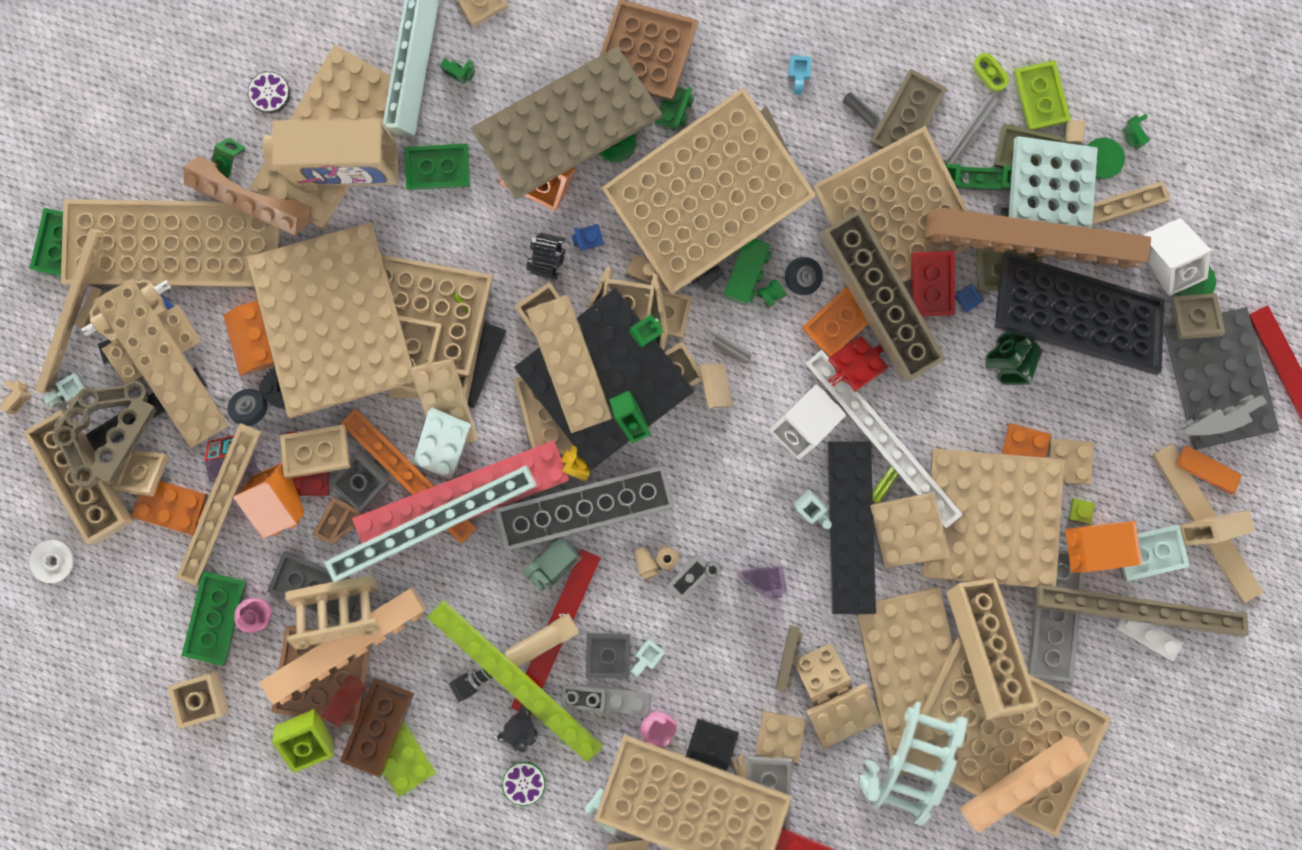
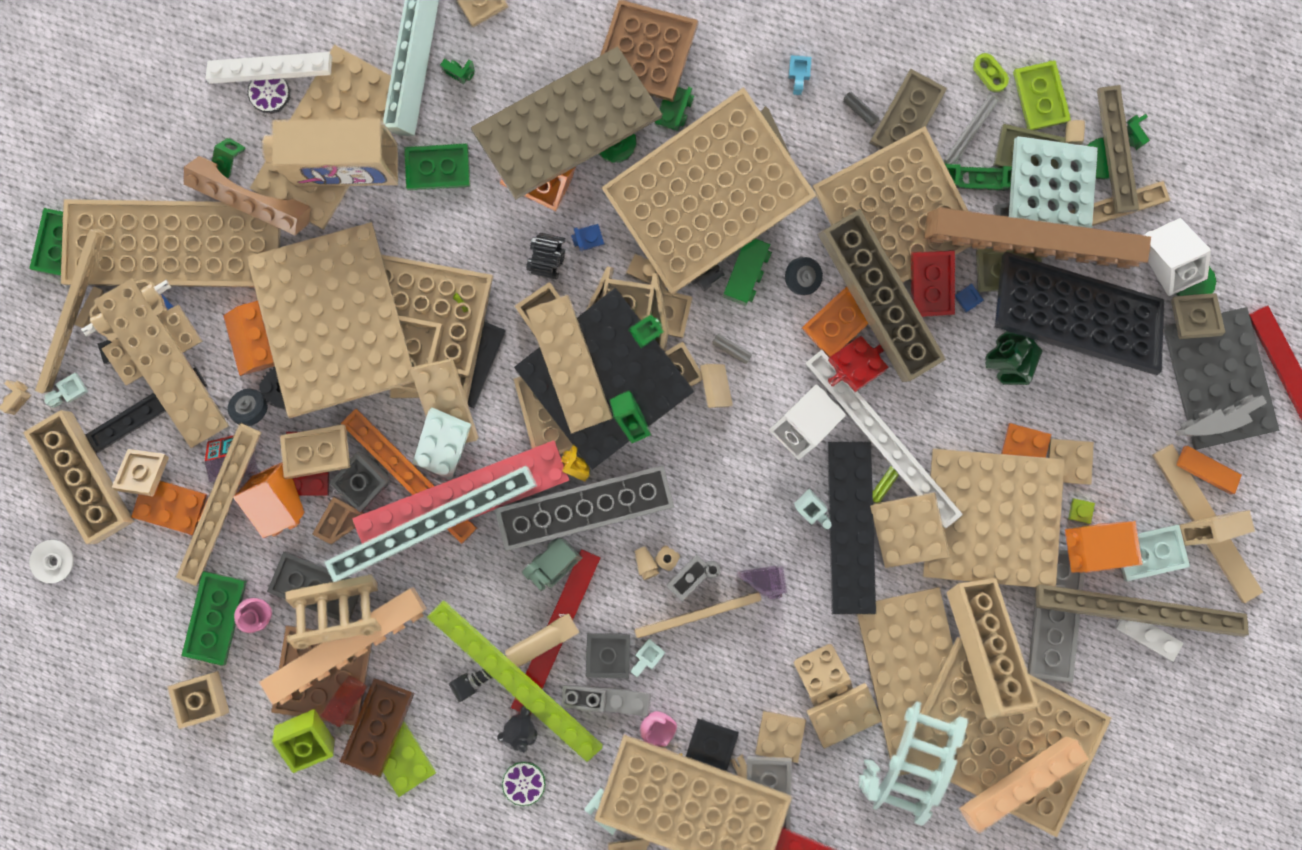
dark tan brick [52,381,156,490] -> none
green wheel [757,279,786,308] -> none
dark tan plate [775,624,802,692] -> none
none -> white plate [206,52,332,84]
none -> tan tile [635,591,762,638]
none -> dark tan plate [1097,85,1139,214]

